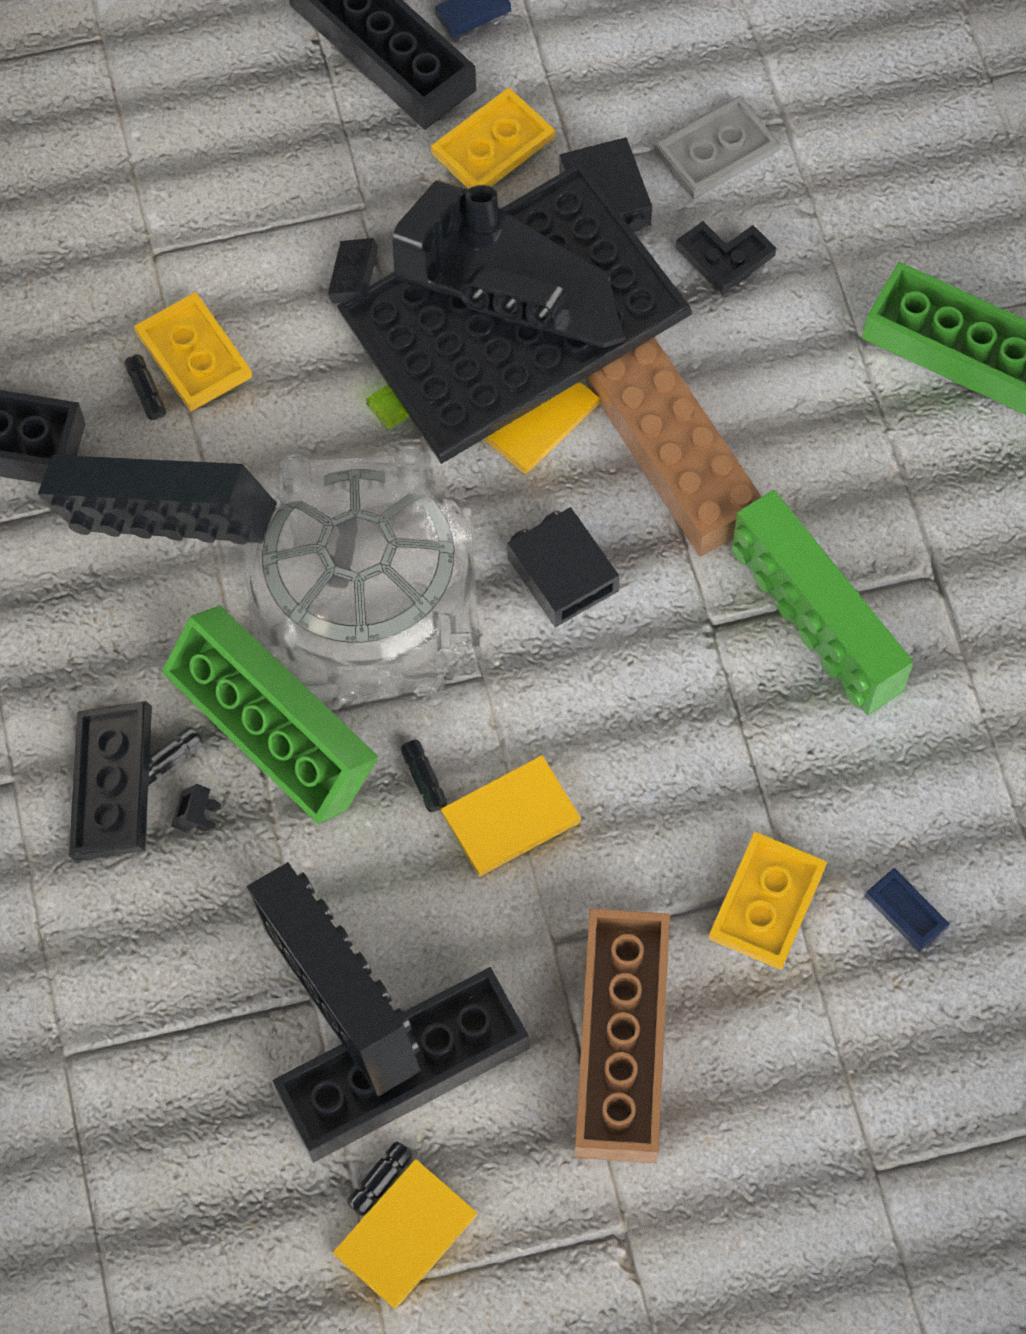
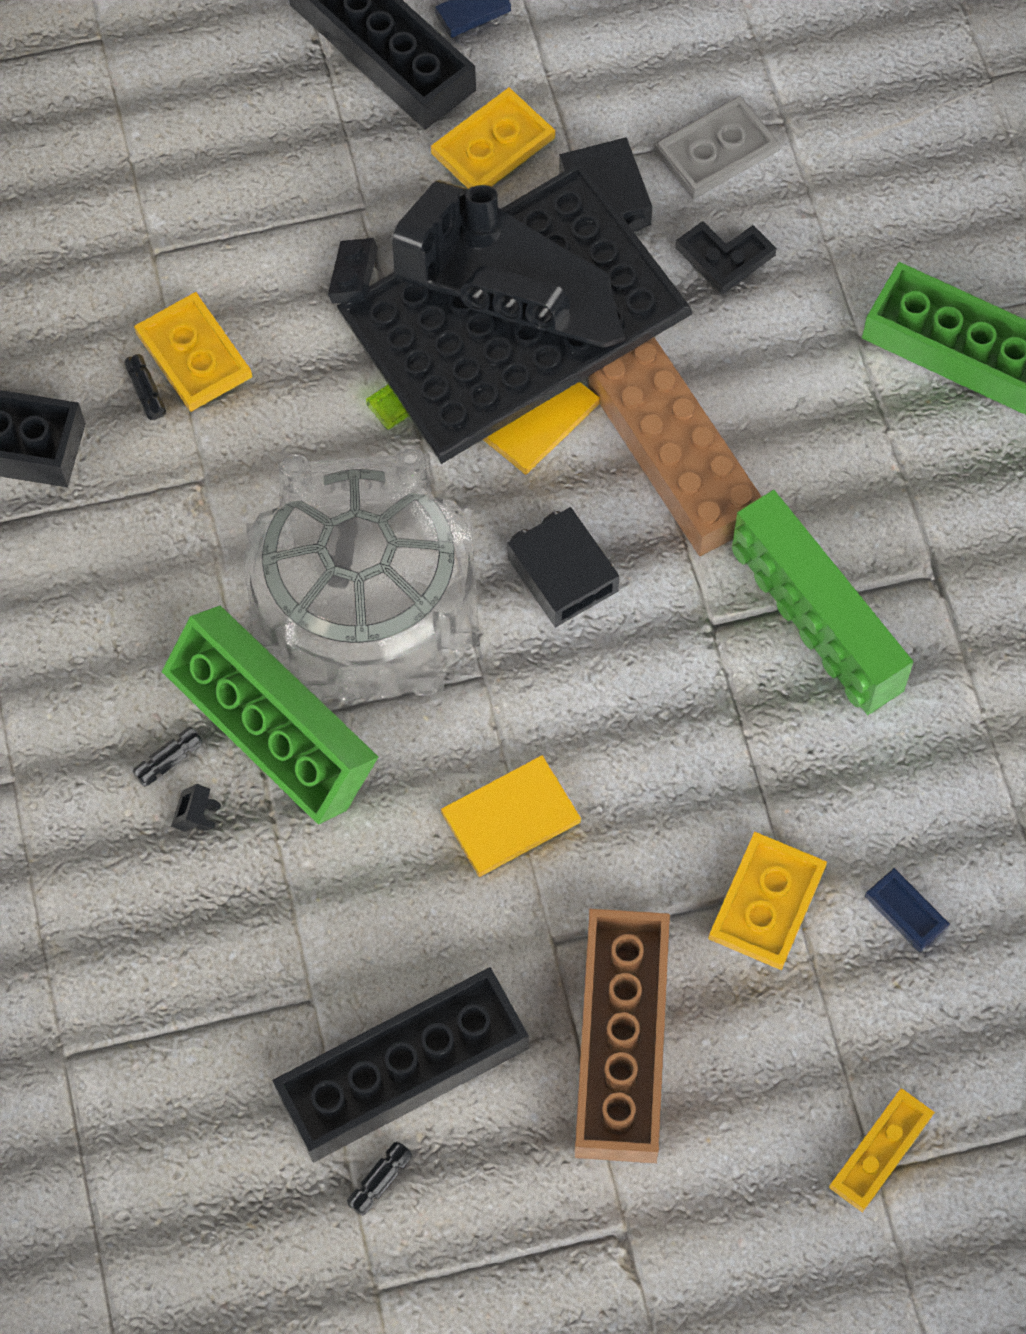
black brick [38,455,277,545] -> none
black tile [69,701,152,861] -> none
black brick [246,862,421,1096] -> none
yellow tile [332,1159,478,1310] -> none
black axle [401,739,447,812] -> none
none -> yellow plate [829,1088,935,1213]

